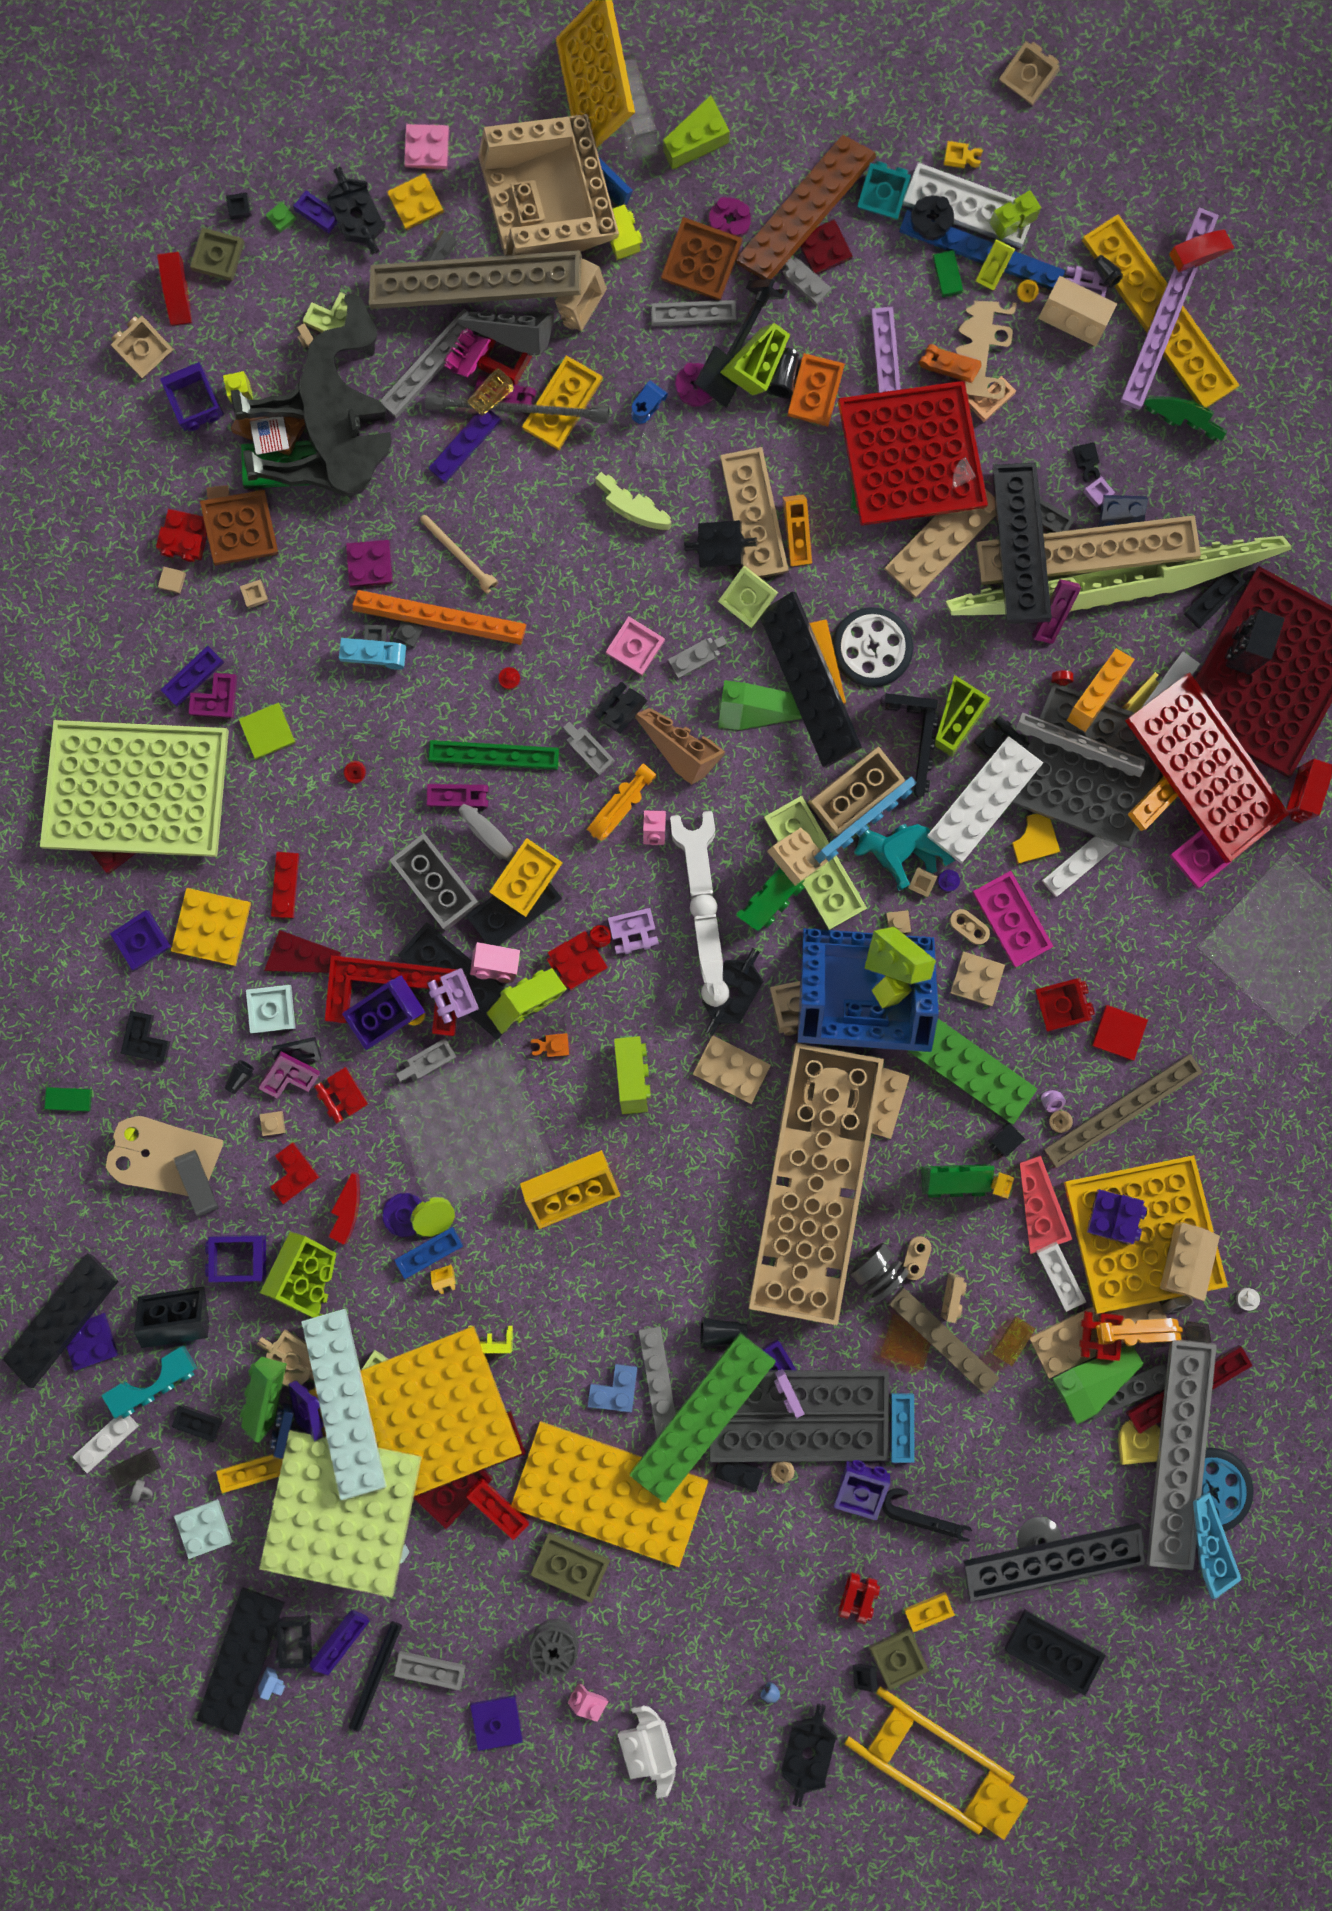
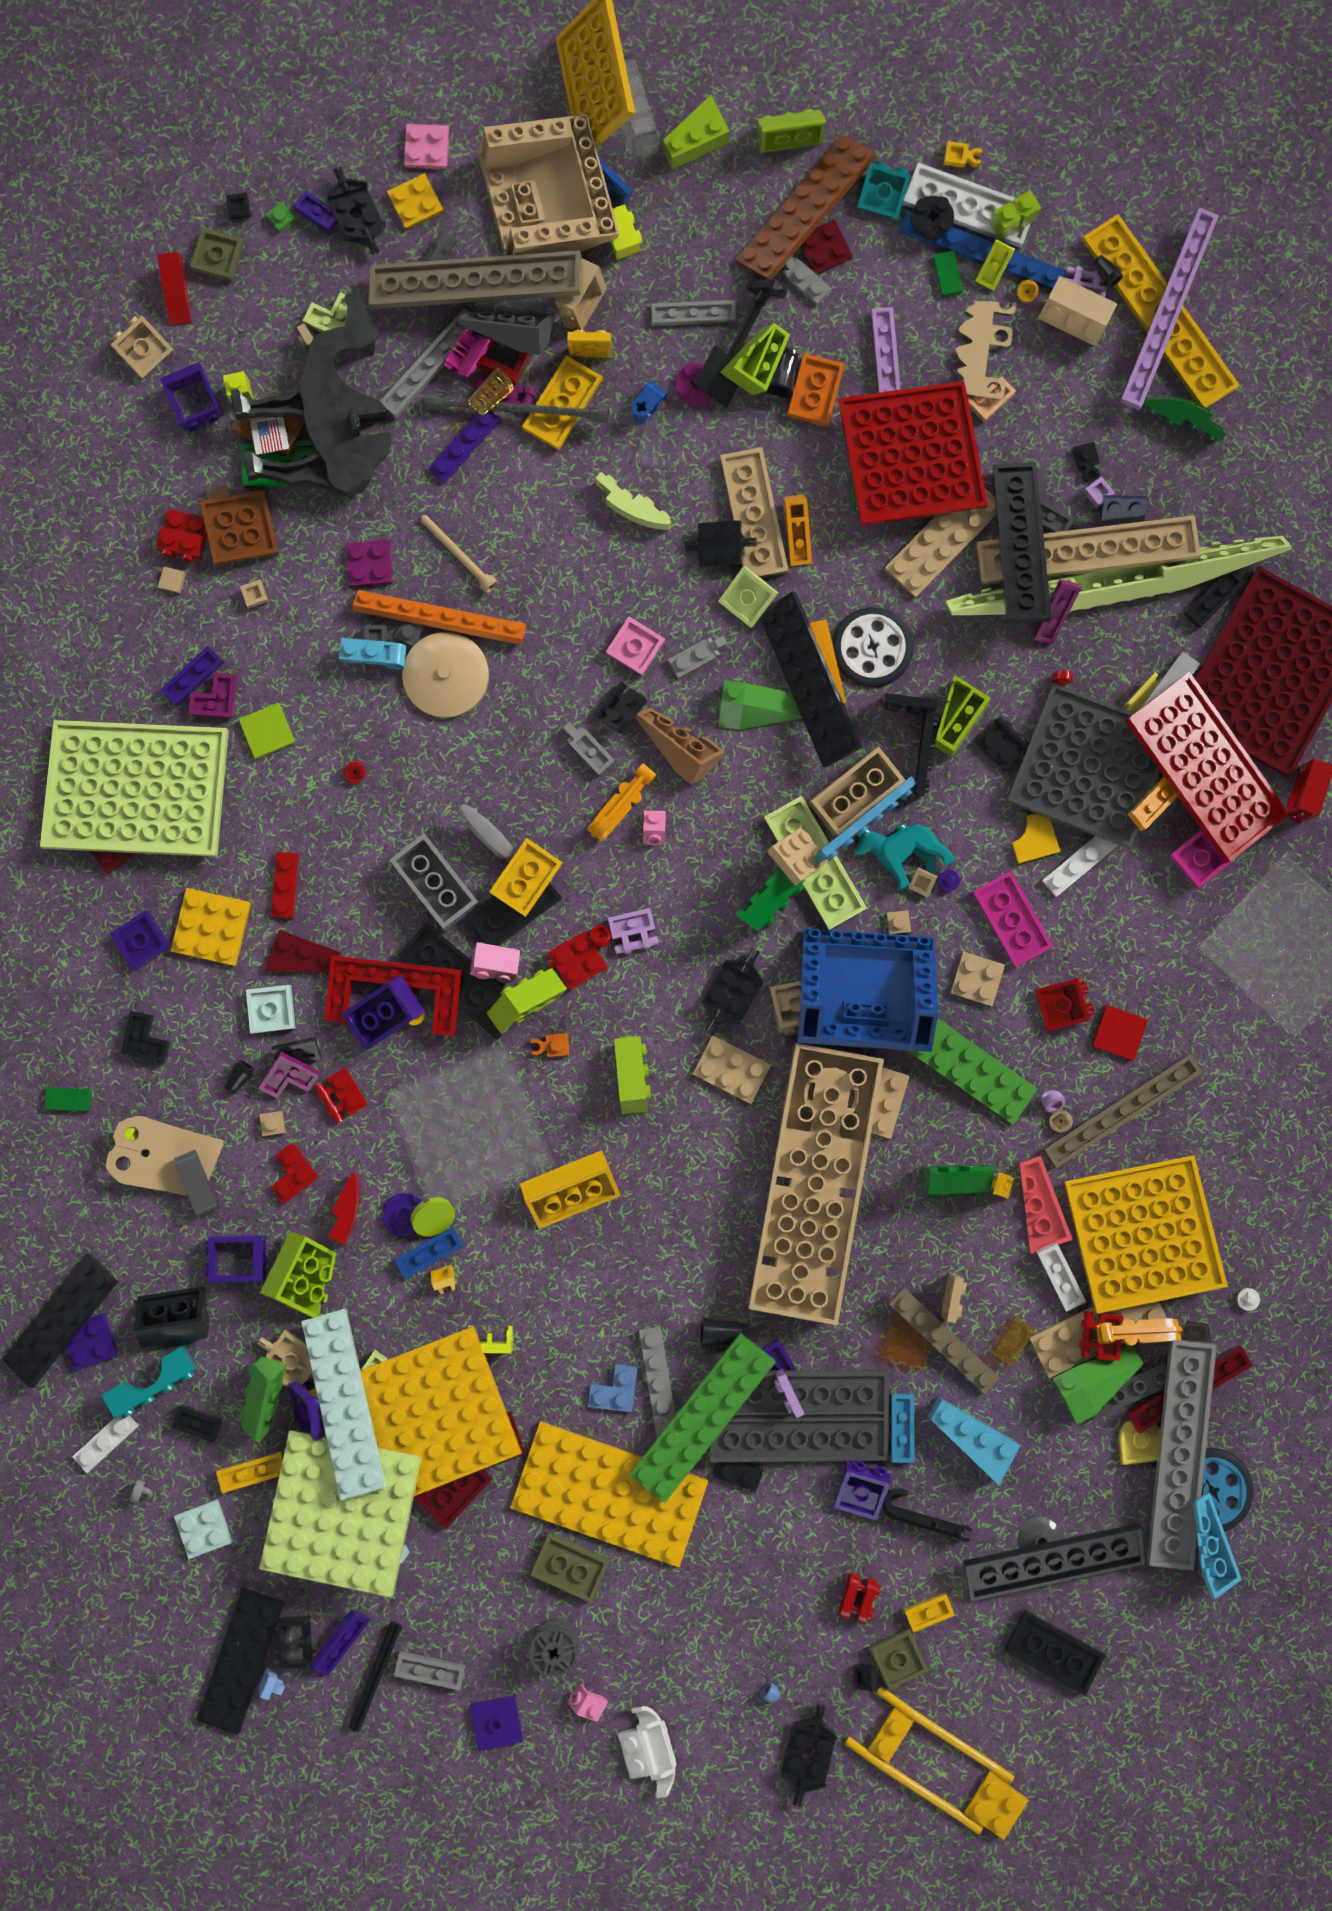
clear smoke plate [109,1447,161,1489] -> none
dark blue plate [269,1403,293,1459] -> none
light grey hinge [396,1038,457,1082] -> none
magenta plate [427,784,489,808] -> none
lavender plate [427,968,479,1024] -> none
green tile [428,740,559,770] -> none
red plate [466,1478,529,1541] -> none
red tile [498,667,520,690] -> none
dark orange plate [661,217,743,301] -> none
white piece [670,811,729,1007] -> none
magenta plate [709,197,751,237] -> none
tan tile [771,1461,794,1484] -> none
dark grey wheel [849,1242,909,1303] -> none
lime wedge [865,927,936,984] -> none
neon yellow brick [872,976,912,1009] -> none
tan plate [902,1236,931,1280] -> none
orange plate [918,344,982,383] -> none
white plate [927,736,1043,864] -> none
tan plate [949,909,990,945] -> none
clear tile [953,457,976,488] -> none
black brick [988,1123,1025,1157] -> none
tan plate [999,41,1060,106] -> none
light grey plate [1016,712,1146,777] -> none
light orange brick [1067,648,1135,732] -> none
dark purple plate [1086,1189,1147,1245] -> none
tan slope [1160,1222,1220,1301] -> none
light grey tile [1161,1296,1194,1314] -> none
red slope [1169,229,1234,273] -> none
black brick [1225,609,1285,675] -> none
none -> tan dish [402,632,489,718]
none -> yellow plate [568,330,612,358]
none -> lime slope [756,109,826,153]
none -> medium azure wedge [928,1396,1020,1485]

